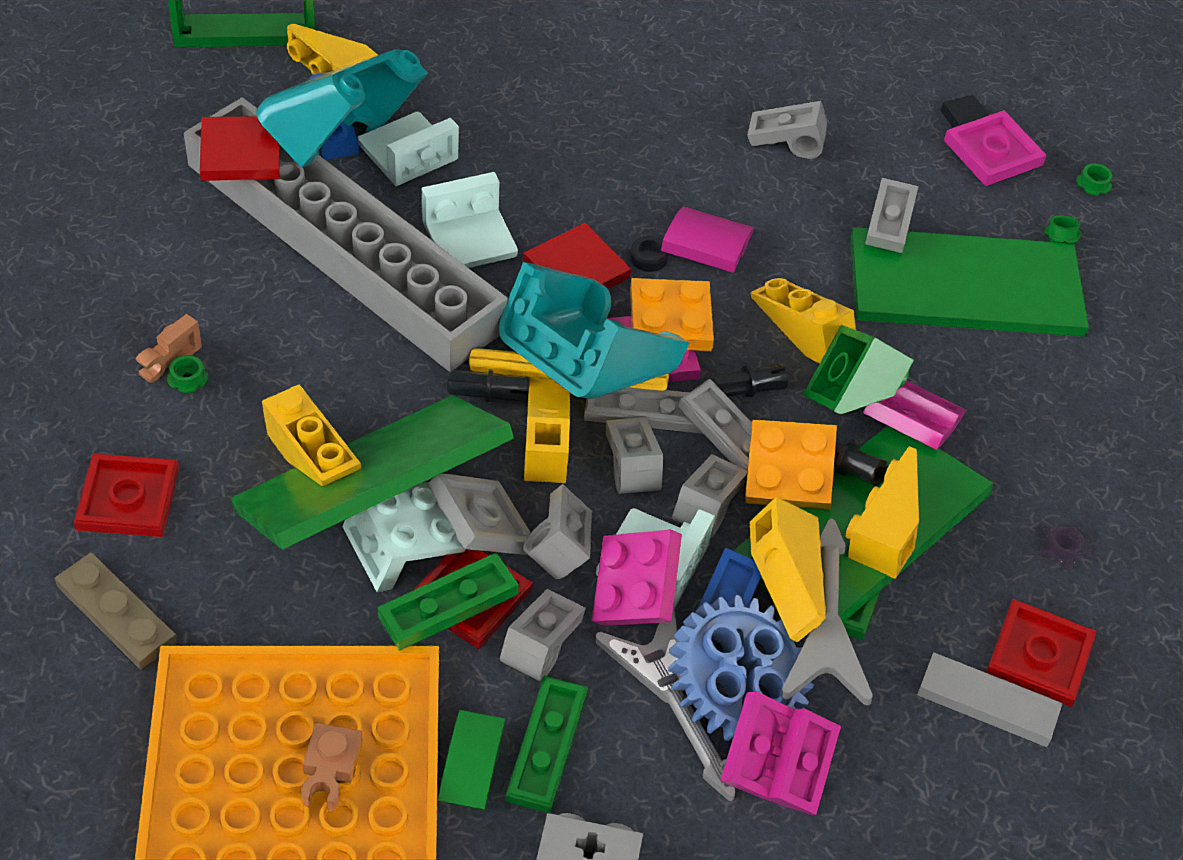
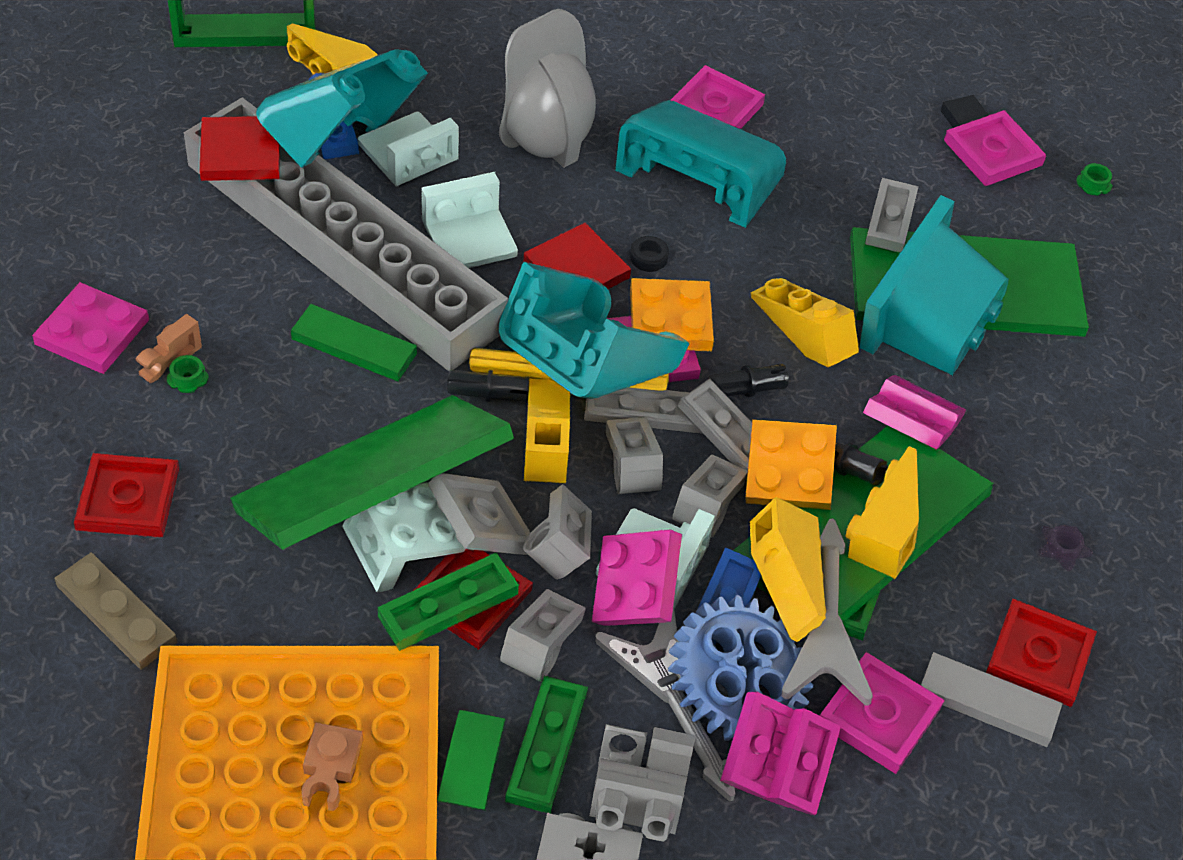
yellow slope [262,384,361,487] -> none
dark pink slope [661,206,754,273] -> none
light grey plate [747,101,828,159] -> none
green slope [803,325,914,414] -> none
green plate [1044,215,1082,243] -> none
none -> dark pink plate [32,282,149,374]
none -> green tile [291,304,417,382]
none -> light grey piece [499,9,596,168]
none -> light grey hips [589,724,696,842]
none -> teal windscreen [615,100,786,228]
none -> dark pink plate [671,65,765,129]
none -> dark pink plate [820,652,945,774]
none -> teal windscreen [859,195,1009,376]

